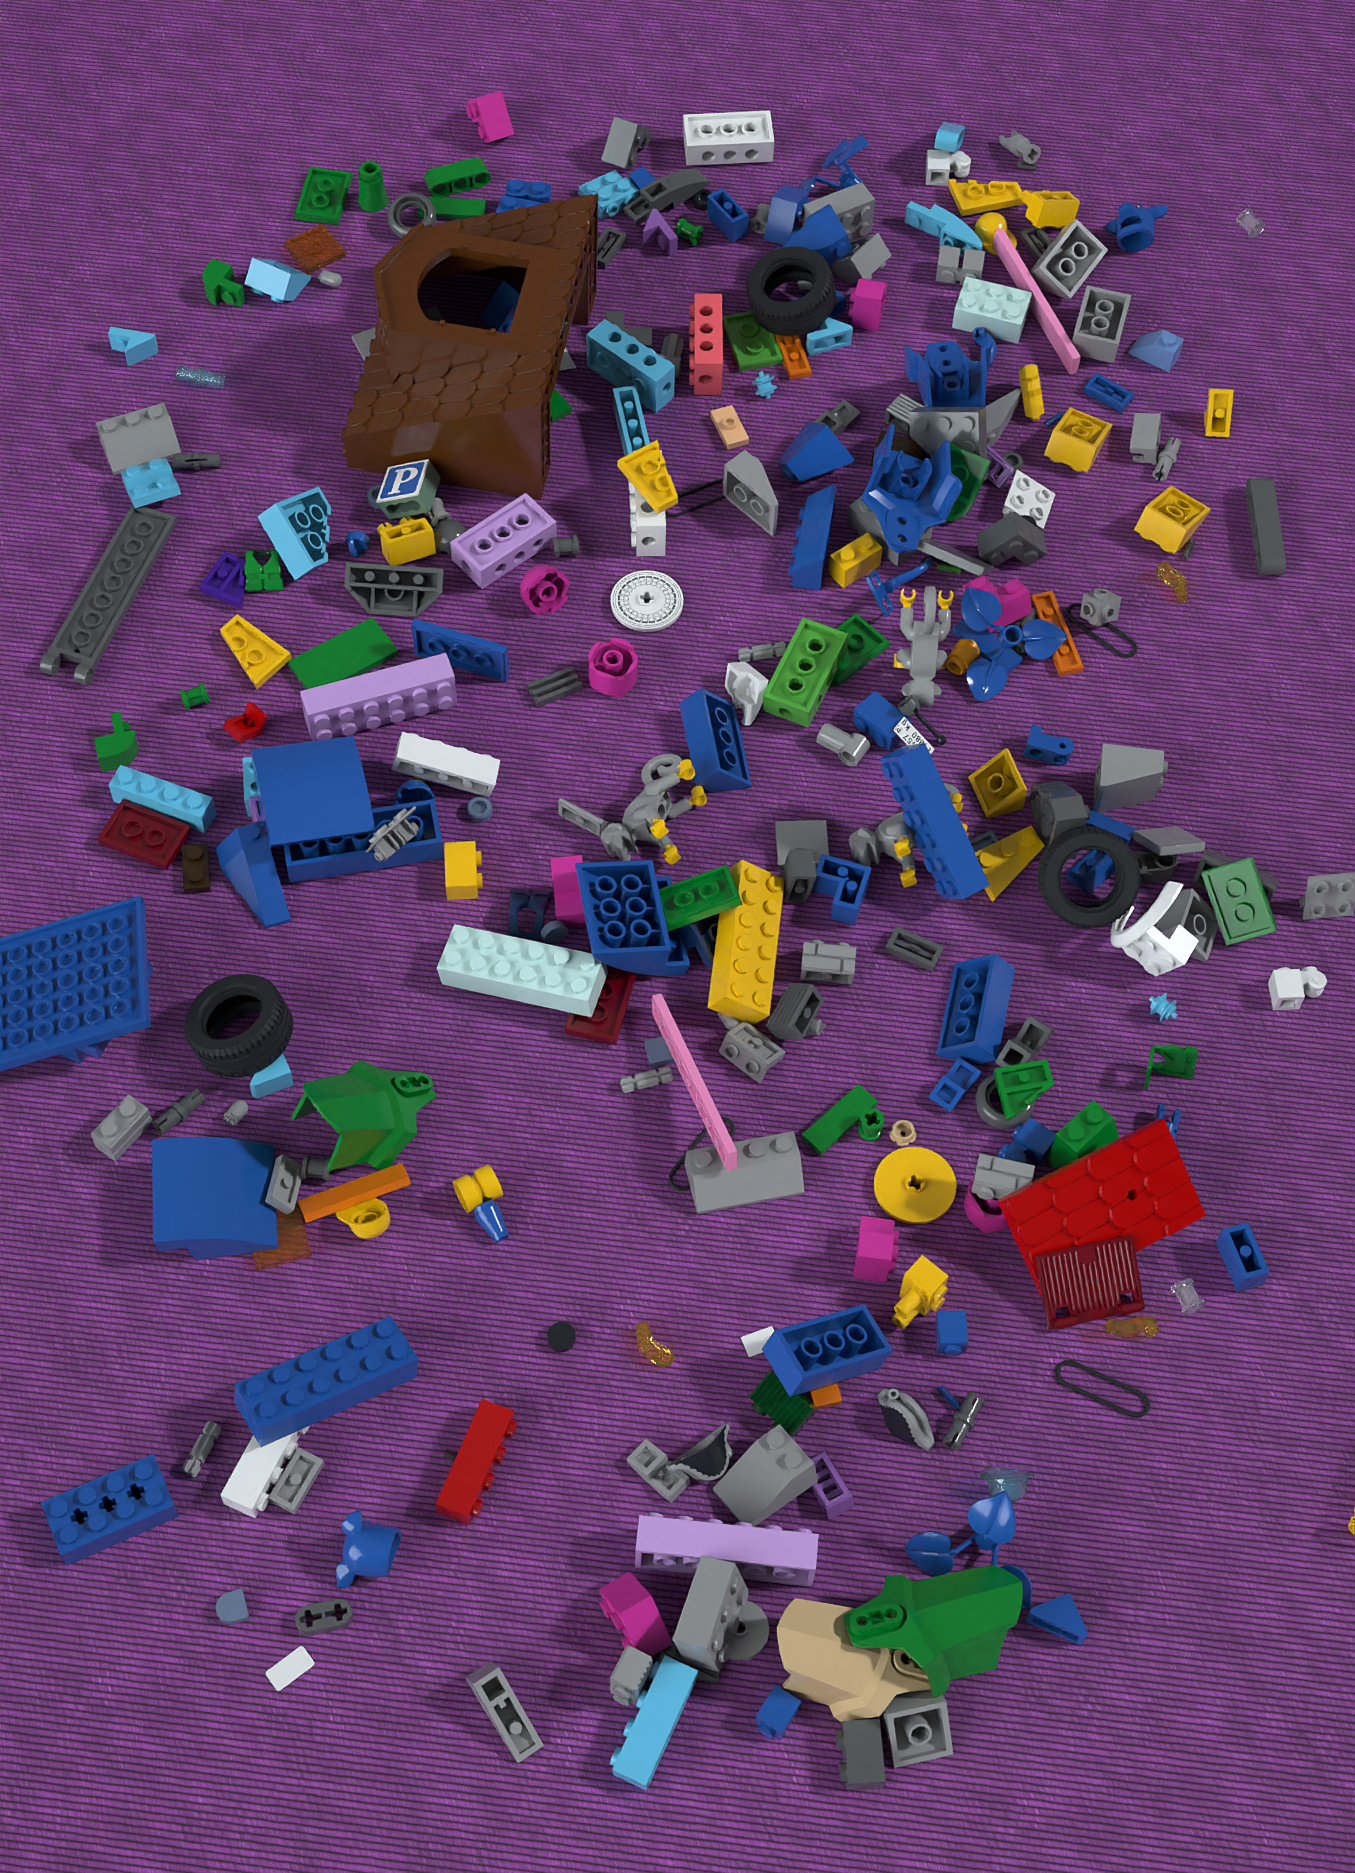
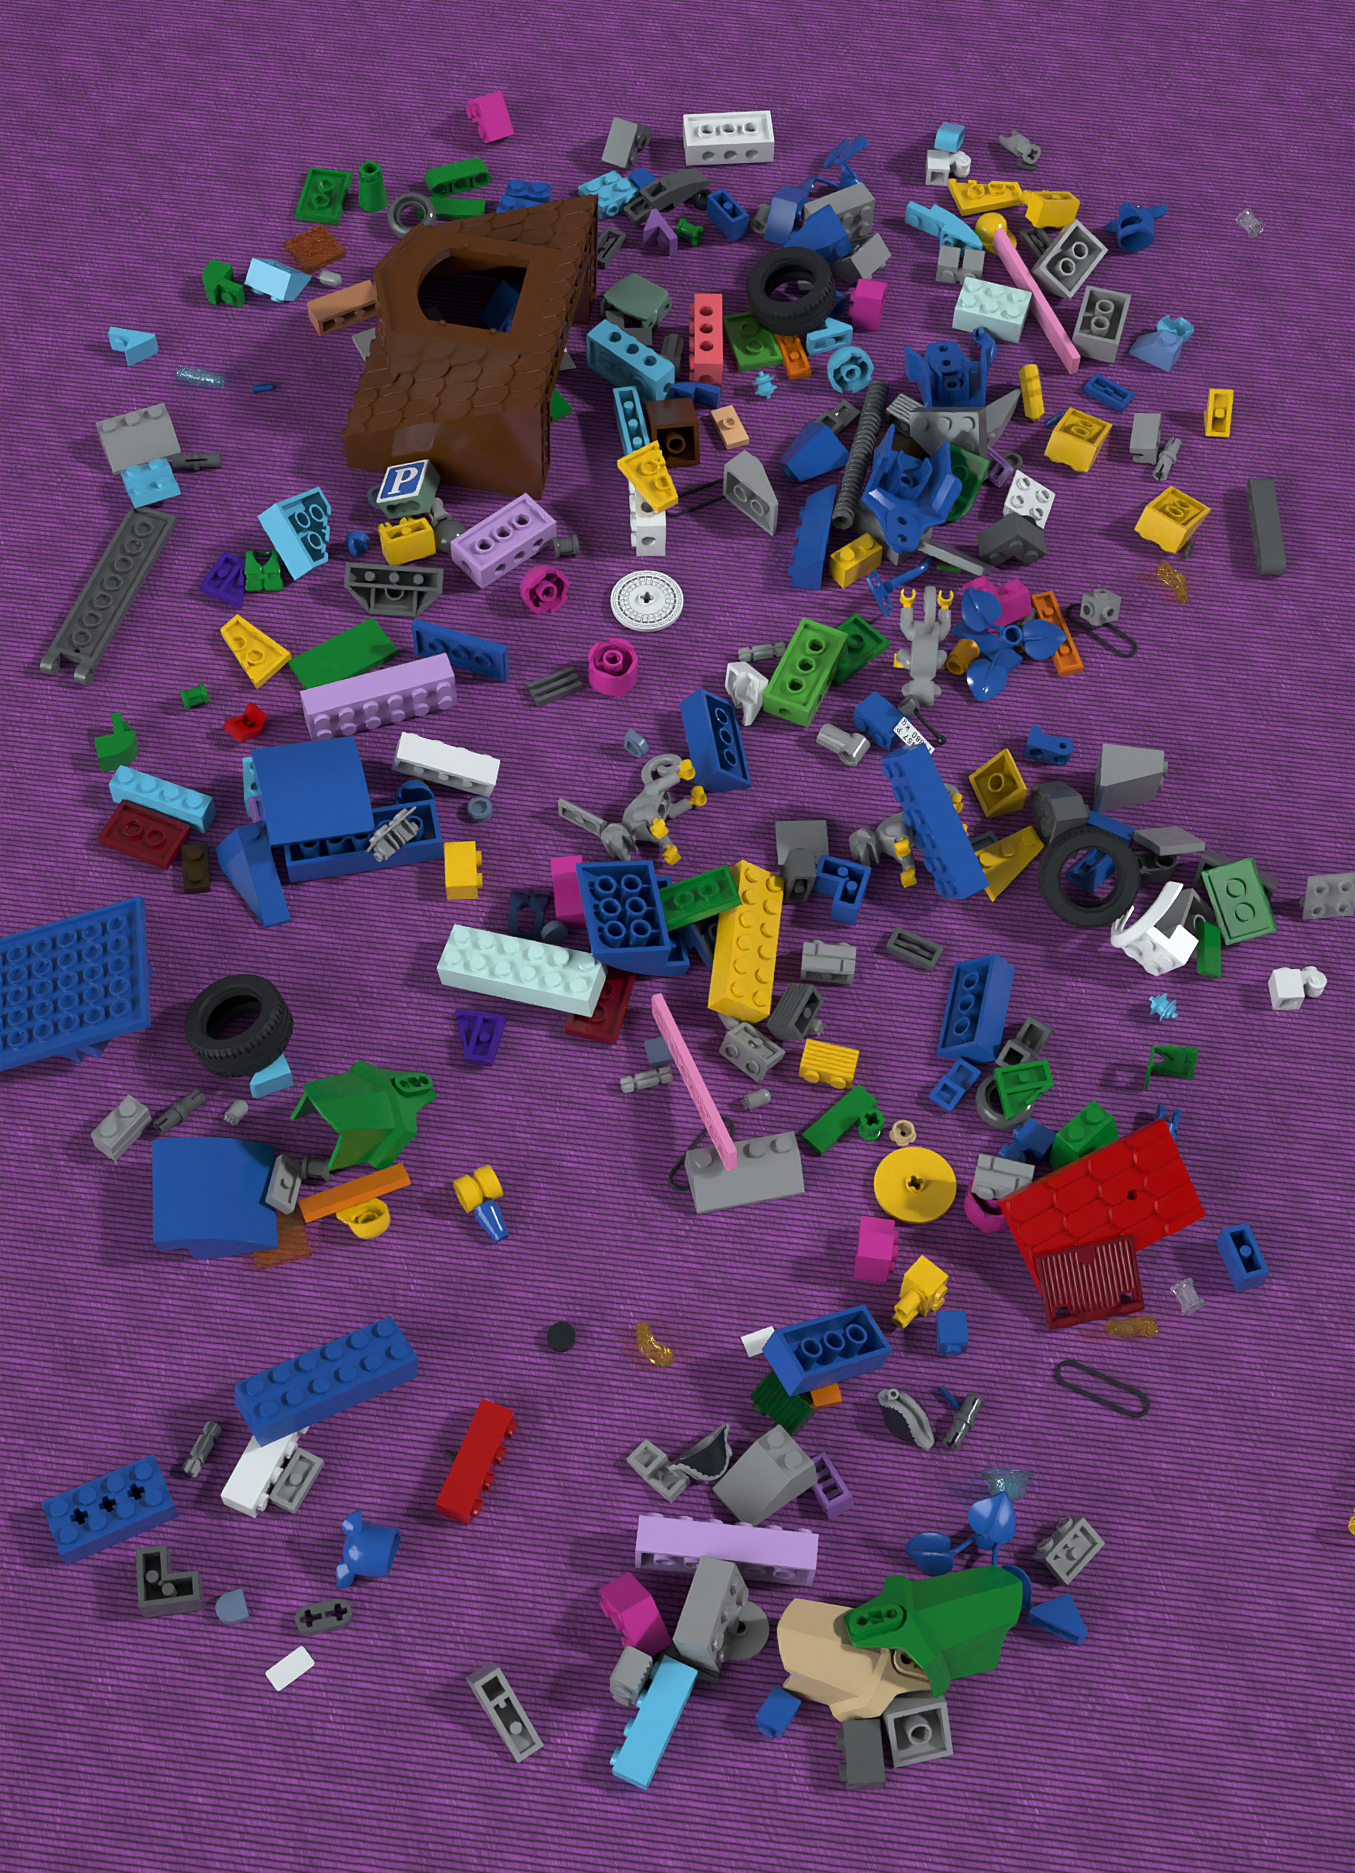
none -> dark grey brick [136,1545,204,1618]
none -> blue piece [252,382,273,393]
none -> nougat brick [307,280,377,337]
none -> dark purple wing [455,1009,507,1067]
none -> sand green piece [601,273,673,334]
none -> sand blue tile [624,729,649,758]
none -> reddish brown slope [645,398,700,467]
none -> blue slope [671,382,721,409]
none -> light grey piece [740,1089,771,1110]
none -> yellow brick [799,1038,860,1089]
none -> medium azure cylinder [827,346,874,393]
none -> dark grey piece [831,380,889,530]
none -> light grey bracket [1033,1516,1105,1585]
none -> medium azure hair [1157,315,1194,344]
none -> green tile [1197,921,1221,980]

